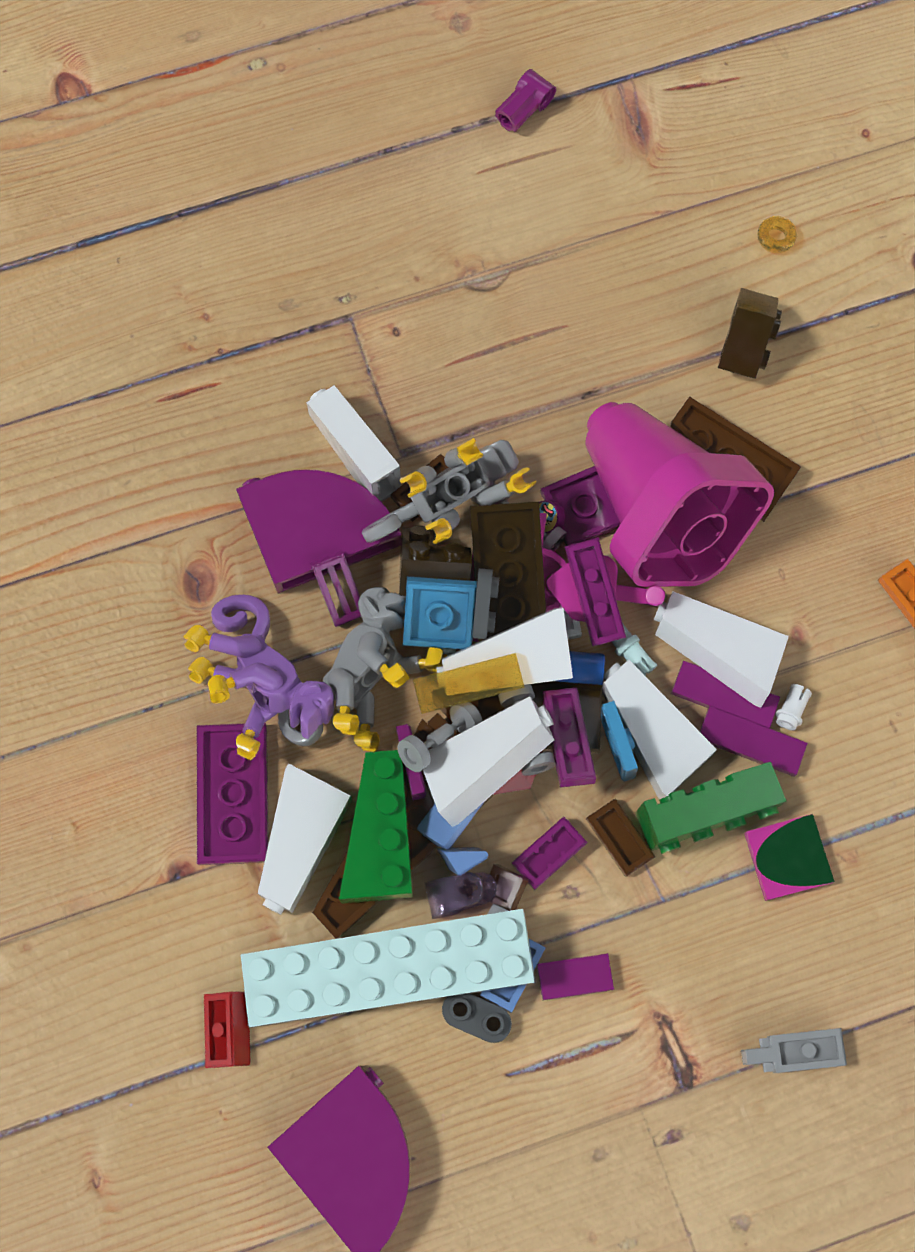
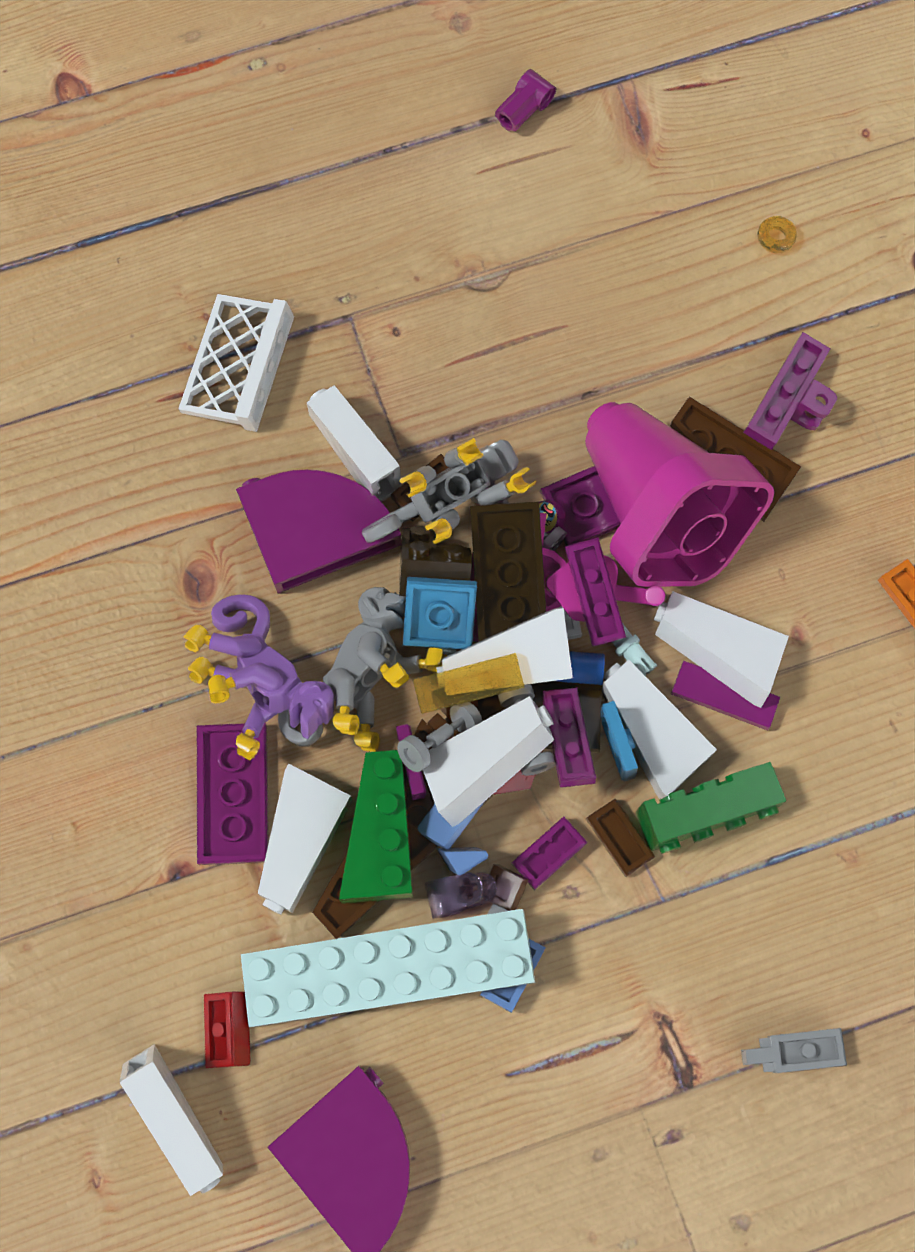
magenta tile [310,551,361,627] -> none
dark grey plate [442,993,512,1043] -> none
dark grey plate [472,568,499,639] -> none
magenta tile [537,953,614,1001] -> none
magenta tile [699,706,808,777] -> none
dark brown brick [718,288,782,379] -> none
dark green tile [744,814,835,901] -> none
white pin [775,684,812,730] -> none
none -> white slope [120,1044,223,1196]
none -> white fence [179,294,294,432]
none -> magenta plate [743,332,837,450]

